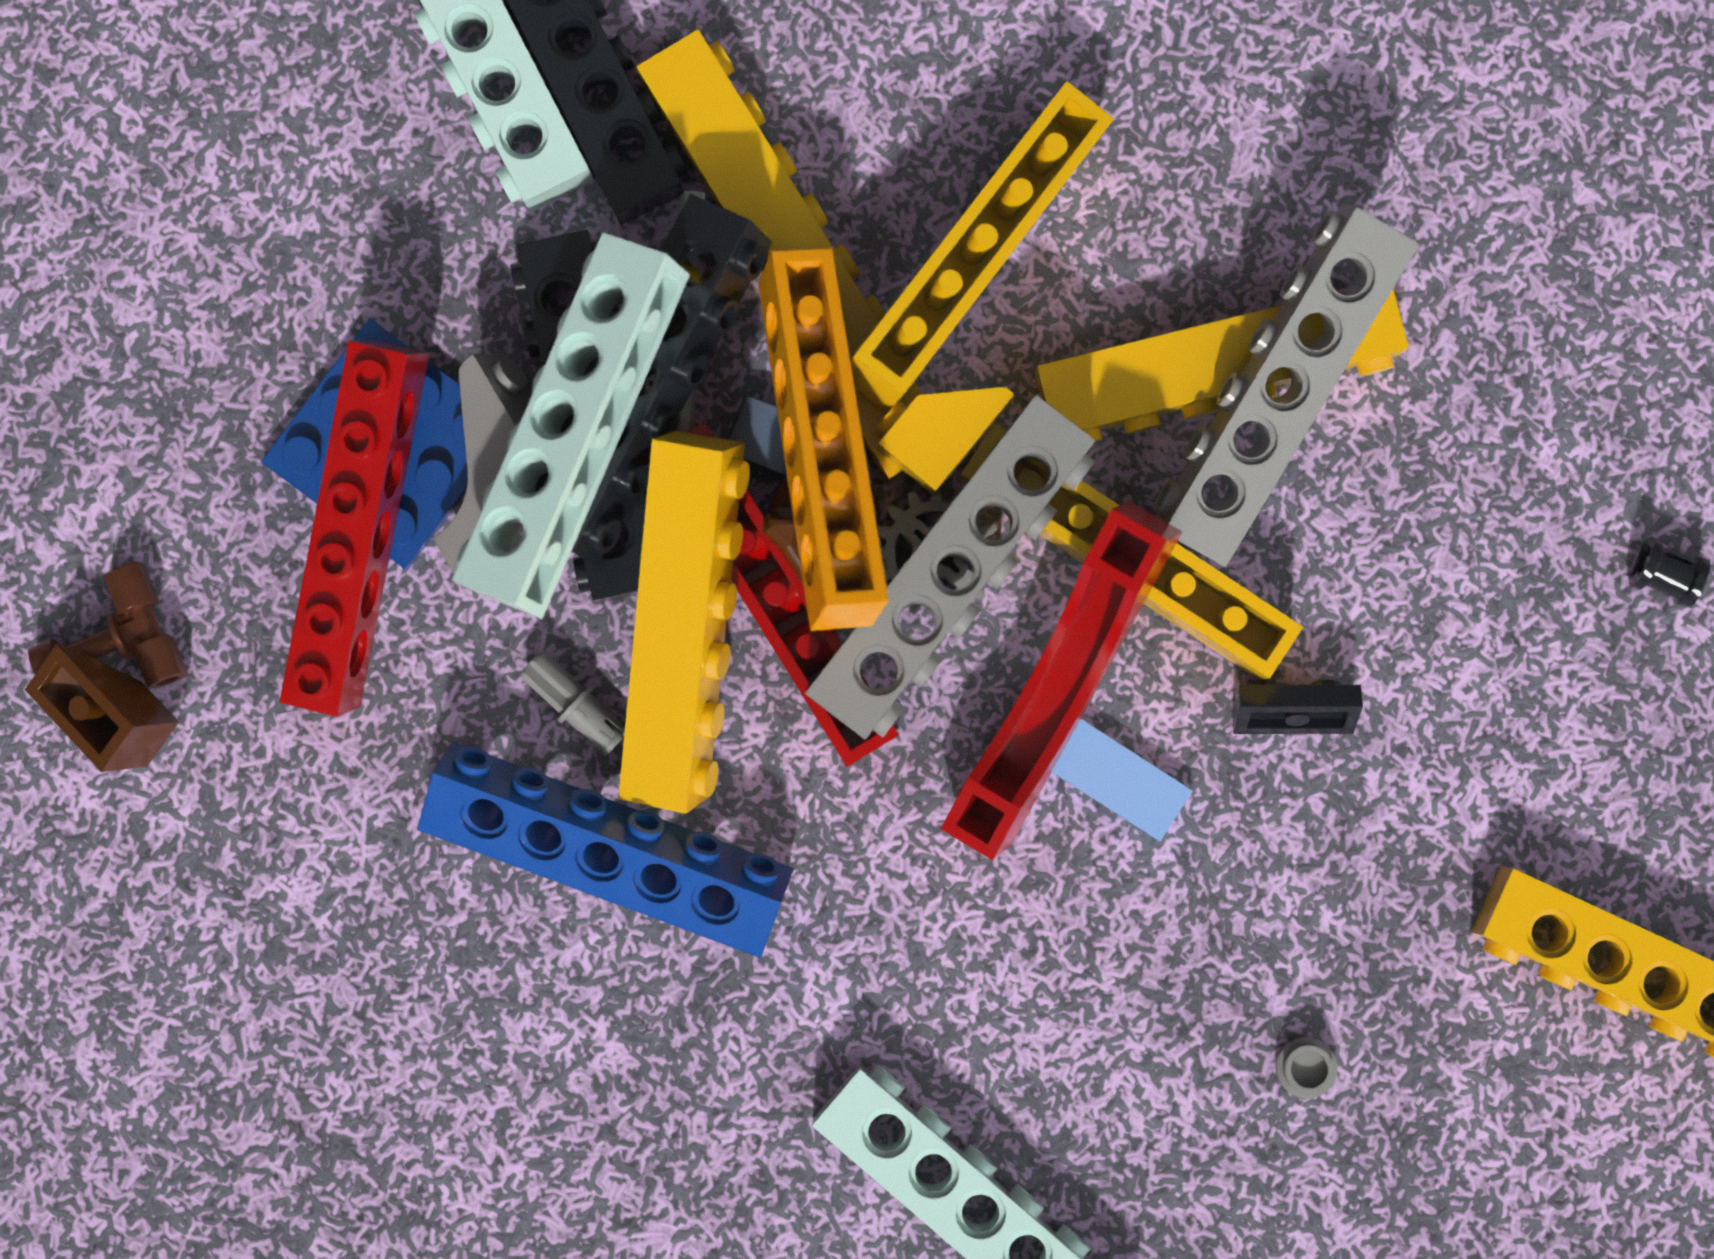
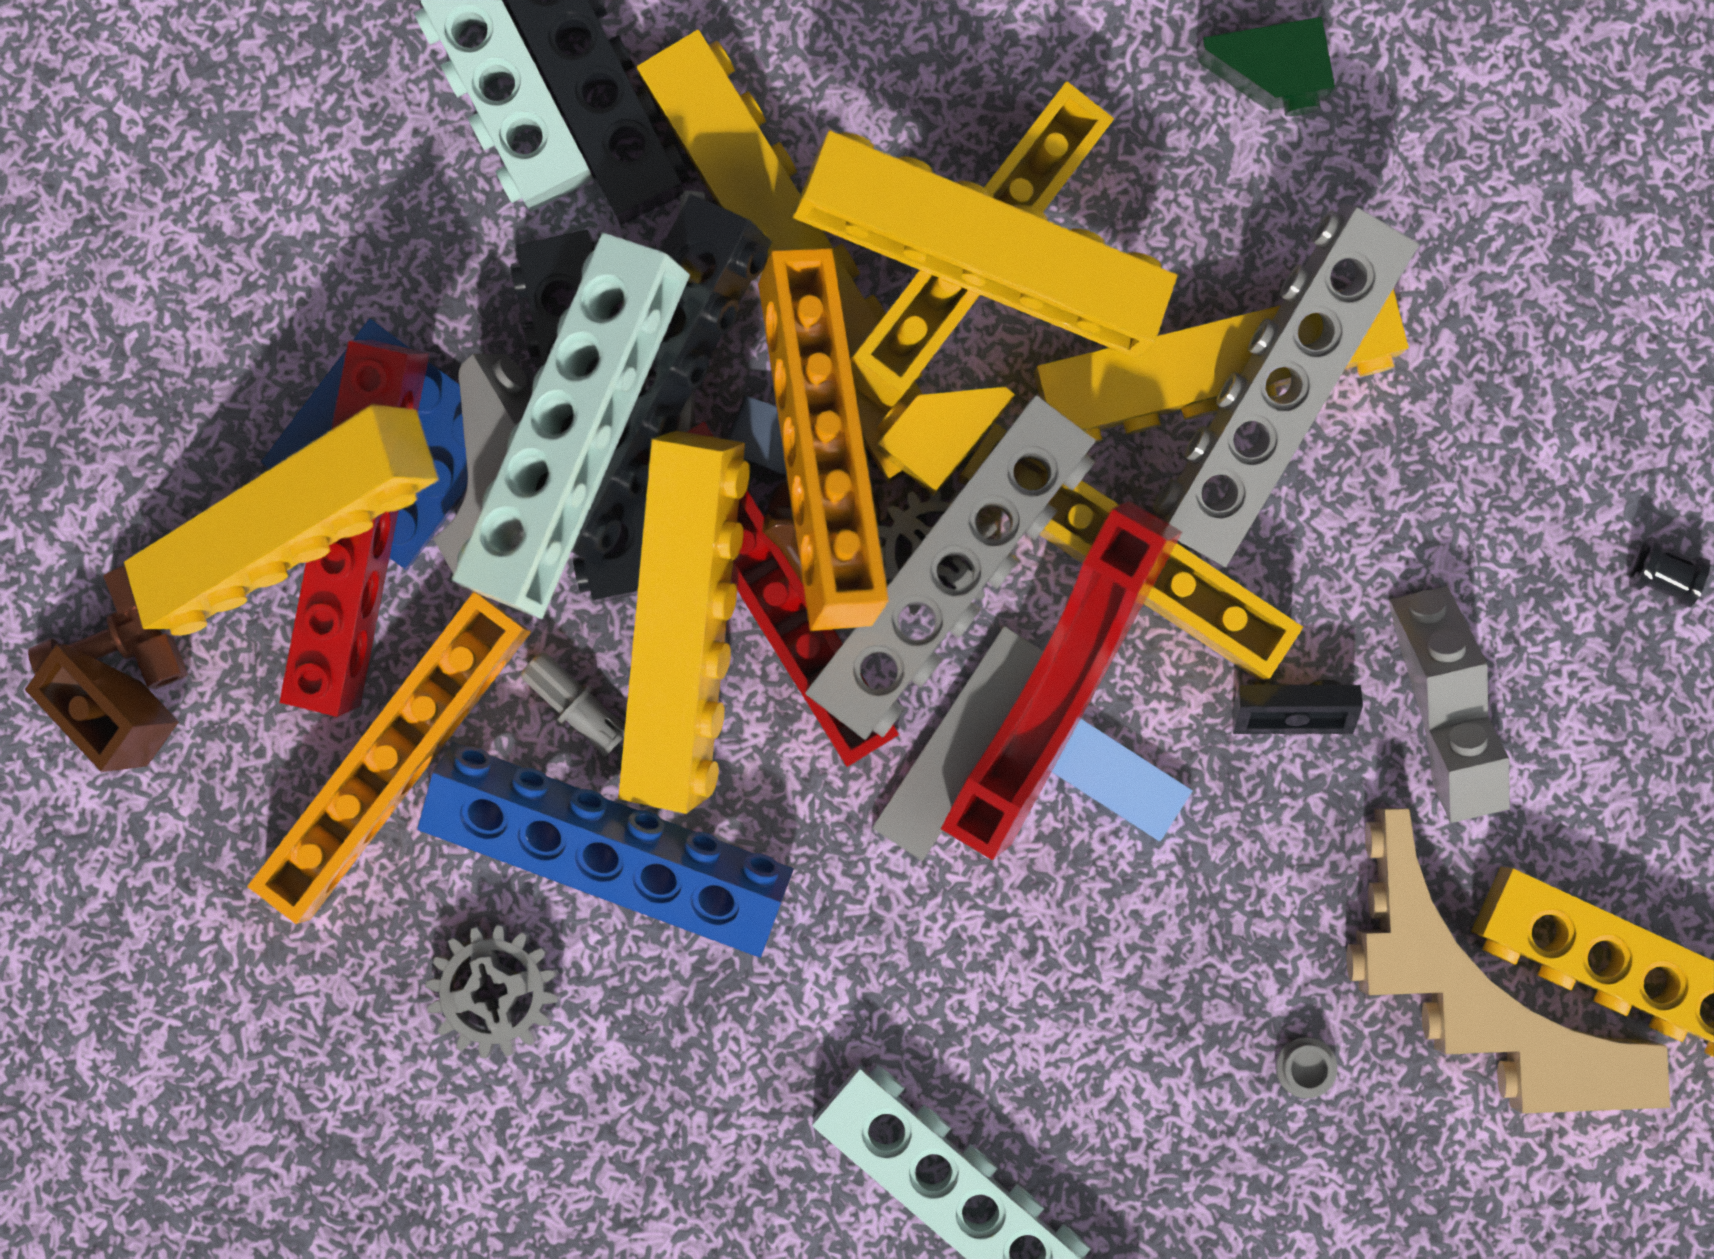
none -> yellow brick [124,405,439,636]
none -> light orange brick [247,592,531,924]
none -> light grey gear [425,924,560,1058]
none -> yellow brick [792,130,1178,358]
none -> light grey tile [872,626,1044,861]
none -> dark green slope [1196,17,1335,117]
none -> tan arch [1346,808,1670,1114]
none -> light grey arch [1389,586,1510,823]

